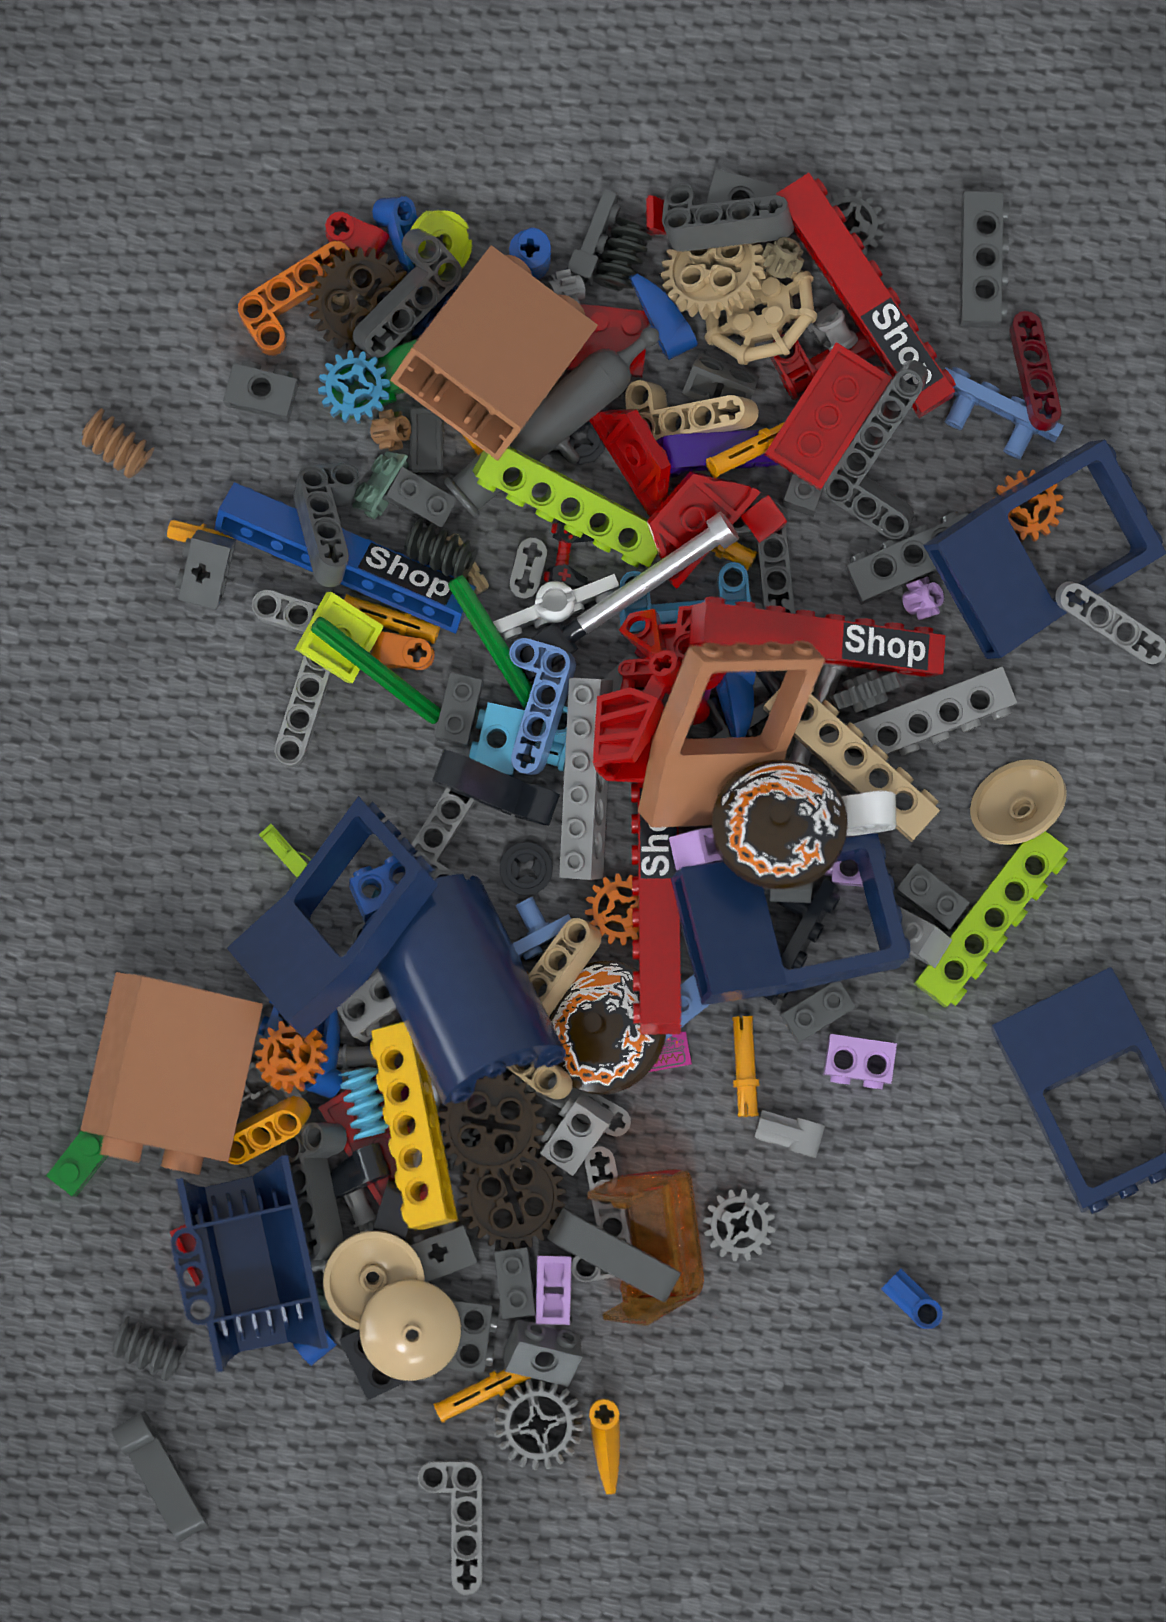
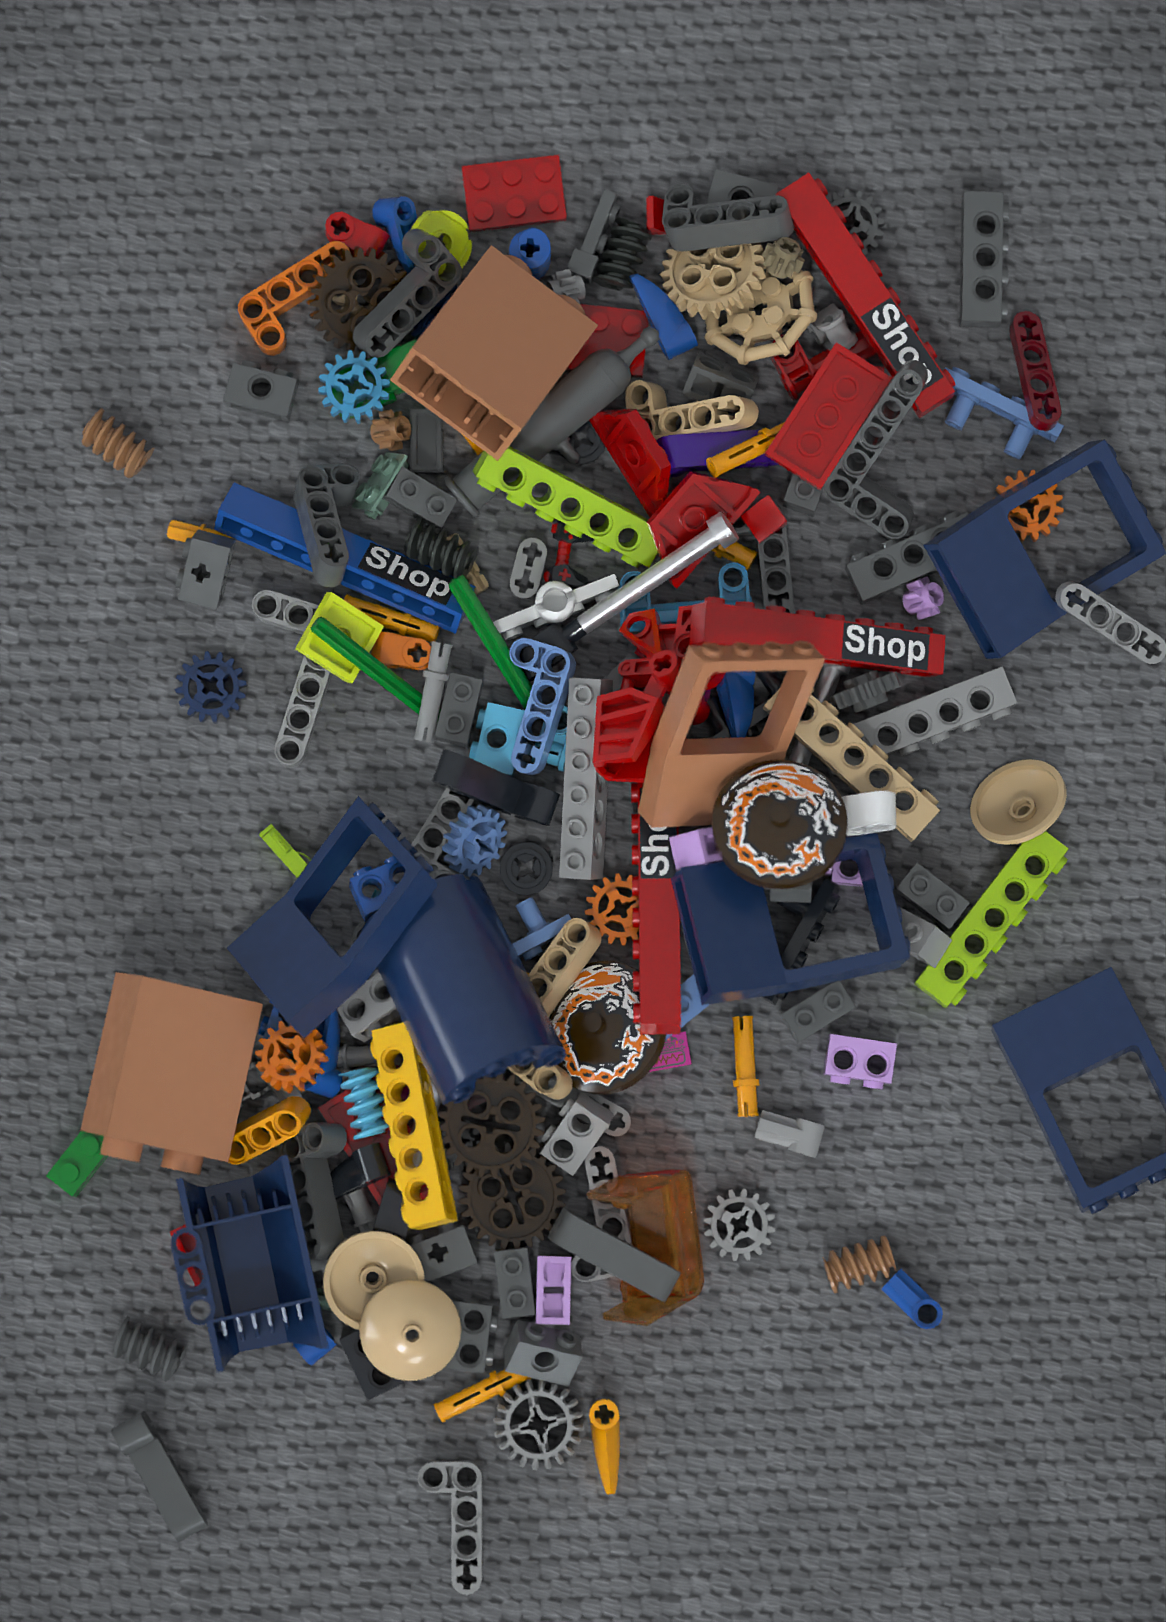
none -> dark blue gear [175,651,248,724]
none -> light grey pin [413,641,453,743]
none -> medium blue gear [442,804,507,877]
none -> red plate [462,155,567,232]
none -> medium nougat piece [822,1235,896,1293]

